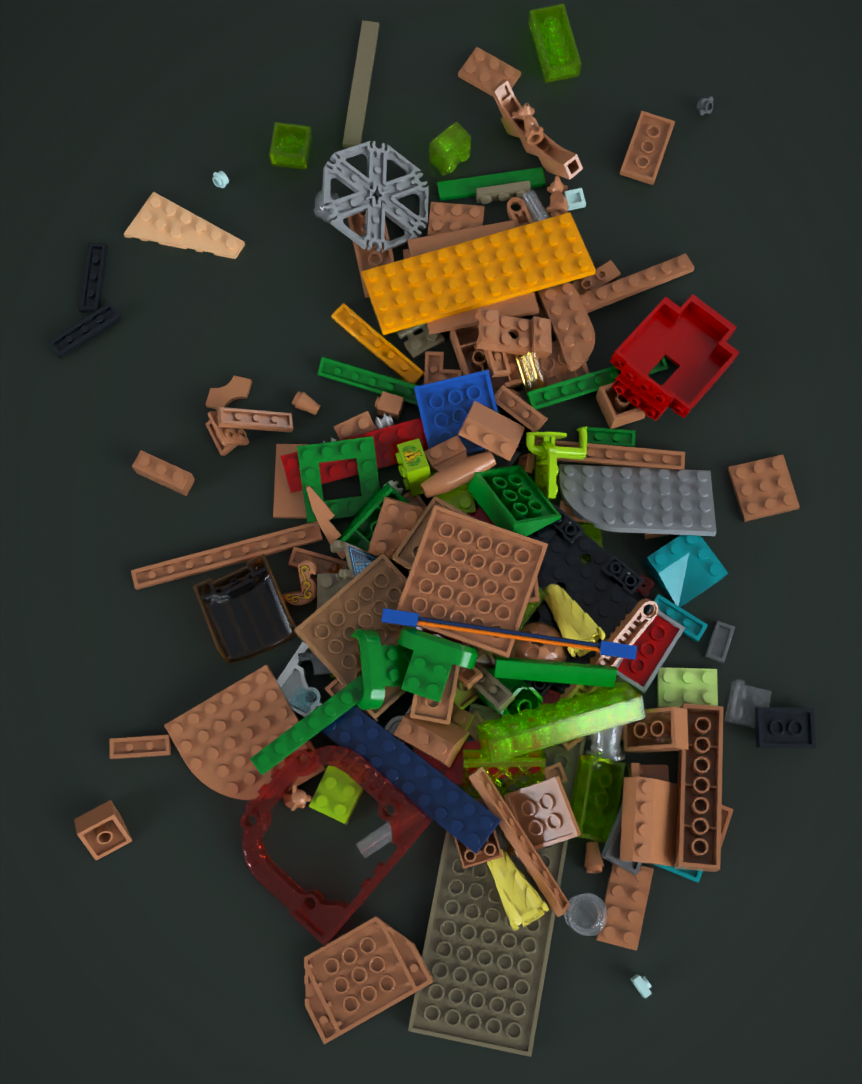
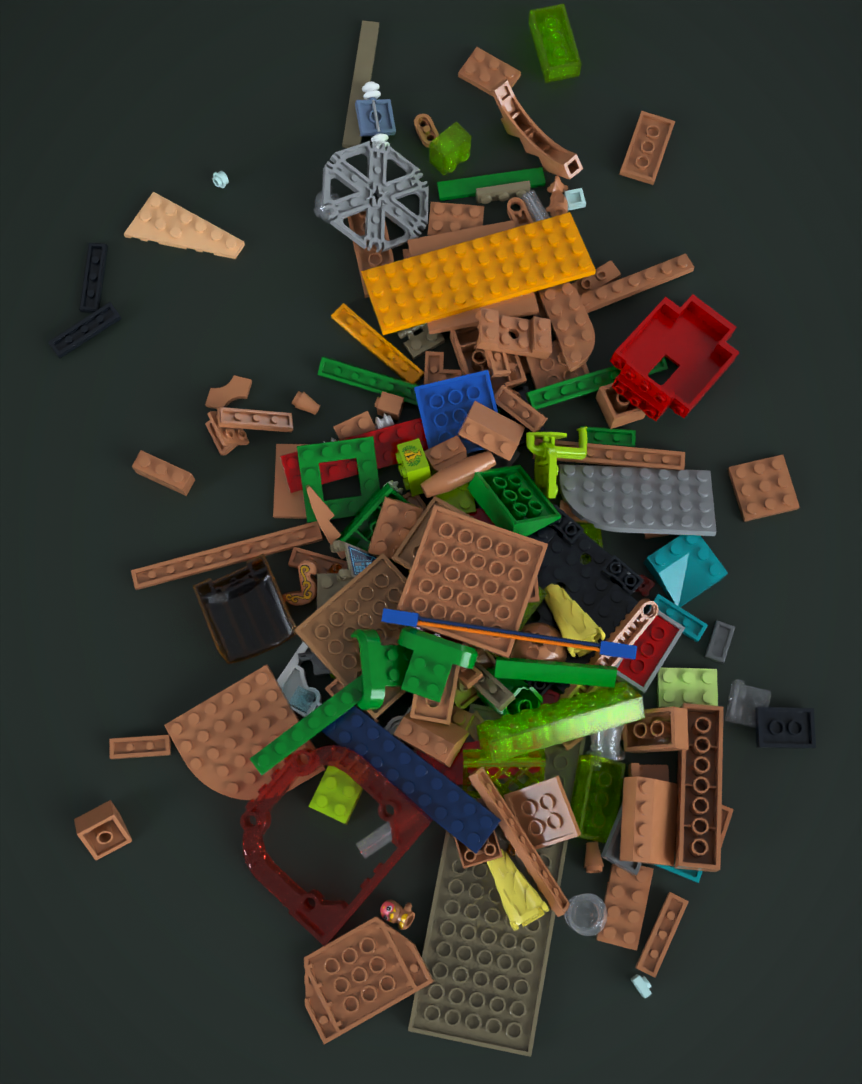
clear neon green brick [269,122,312,170] -> none
nougat animal [283,784,311,811] -> none
nougat animal [512,103,544,145] -> none
clear yellow tile [516,351,545,392] -> none
nougat plate [517,453,535,474] -> none
nougat plate [542,762,568,783] -> none
dark grey plate [697,96,714,116] -> none
none -> sand blue plate [355,81,396,150]
none -> nougat animal [380,899,415,930]
none -> nougat plate [414,114,439,148]
none -> nougat plate [635,892,689,978]

